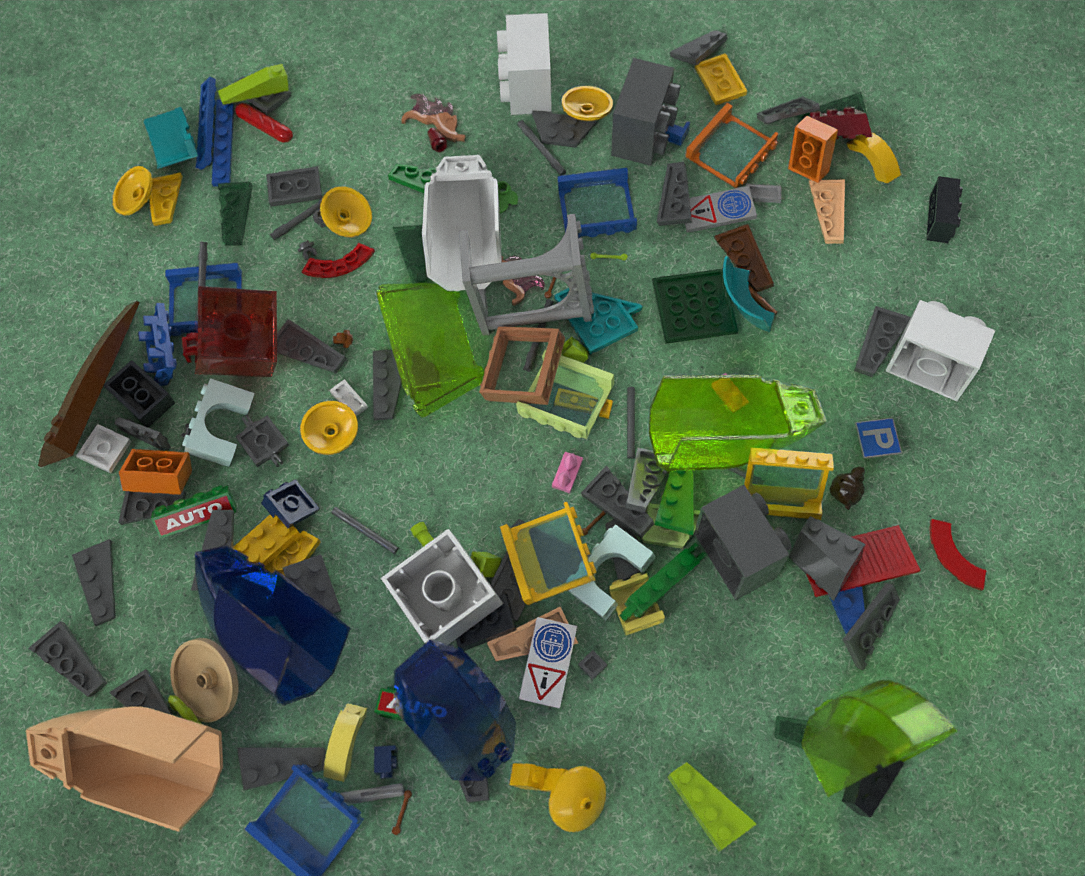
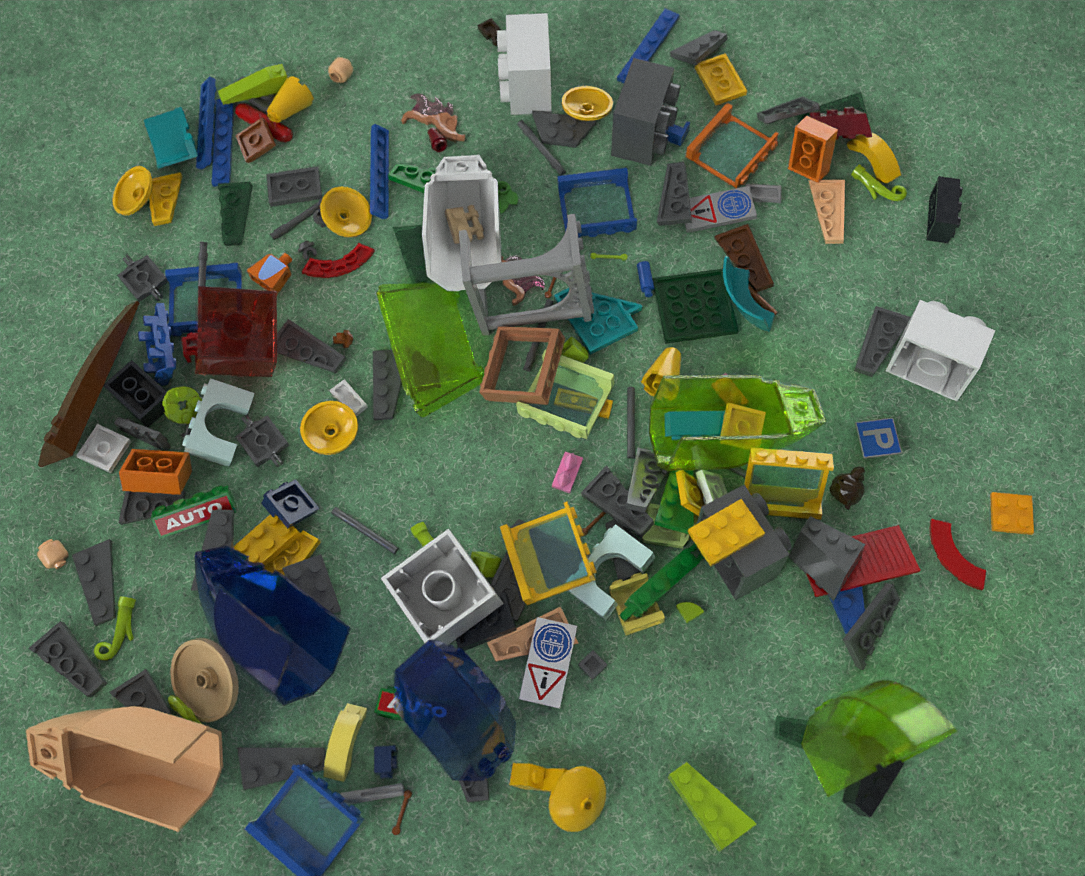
none -> light nougat head [37,539,69,569]
none -> lime plant [94,596,136,661]
none -> dark grey plate [117,255,168,302]
none -> lime plate [163,386,202,424]
none -> dark orange plate [236,117,276,163]
none -> orange torso [247,253,292,297]
none -> yellow cone [267,76,314,123]
none -> light nougat head [328,57,353,83]
none -> blue plate [370,124,389,219]
none -> tan plate [444,205,484,244]
none -> dark brown plate [477,18,500,46]
none -> blue plate [617,9,679,83]
none -> blue cylinder [637,261,654,297]
none -> yellow cone [641,347,681,399]
none -> teal brick [664,411,725,440]
none -> yellow plate [676,470,705,516]
none -> lime tile [676,602,704,623]
none -> yellow plate [688,499,765,566]
none -> plate [696,470,727,505]
none -> yellow plate [719,403,766,449]
none -> lime plant [851,164,907,201]
none -> light orange plate [990,492,1034,535]

